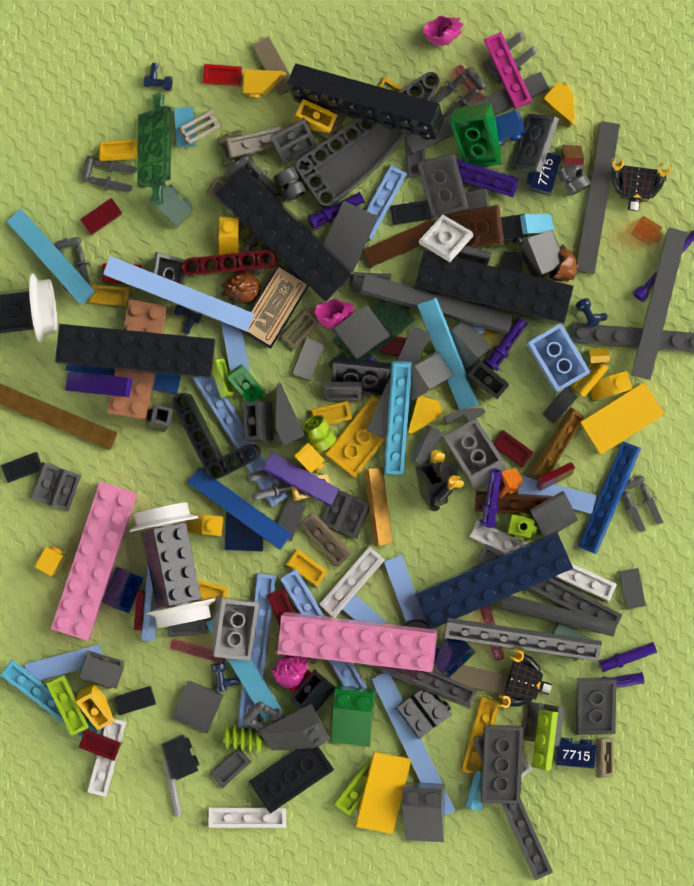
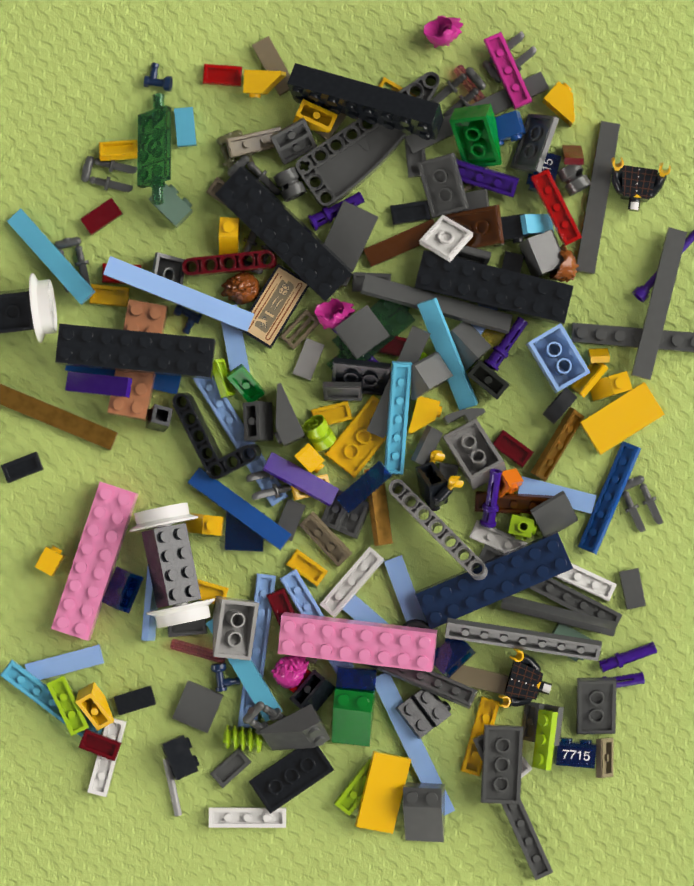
dark grey slope [29,462,81,511] -> none
dark grey brick [79,650,124,689] -> none
dark red tile [134,591,145,631] -> none
tile [179,110,221,145] -> none
light blue tile [366,164,407,241] -> none
medium azure tile [465,770,483,811] -> none
clear pink axle [480,605,504,661] -> none
dark red tile [536,462,575,491] -> none
dark blue piece [576,298,608,328] -> none
clear orange brick [631,216,663,246] -> none
none -> clear blue tile [336,461,393,513]
none -> clear blue brick [336,666,377,691]
none -> light grey beam [388,479,488,580]
none -> red tile [530,169,582,246]

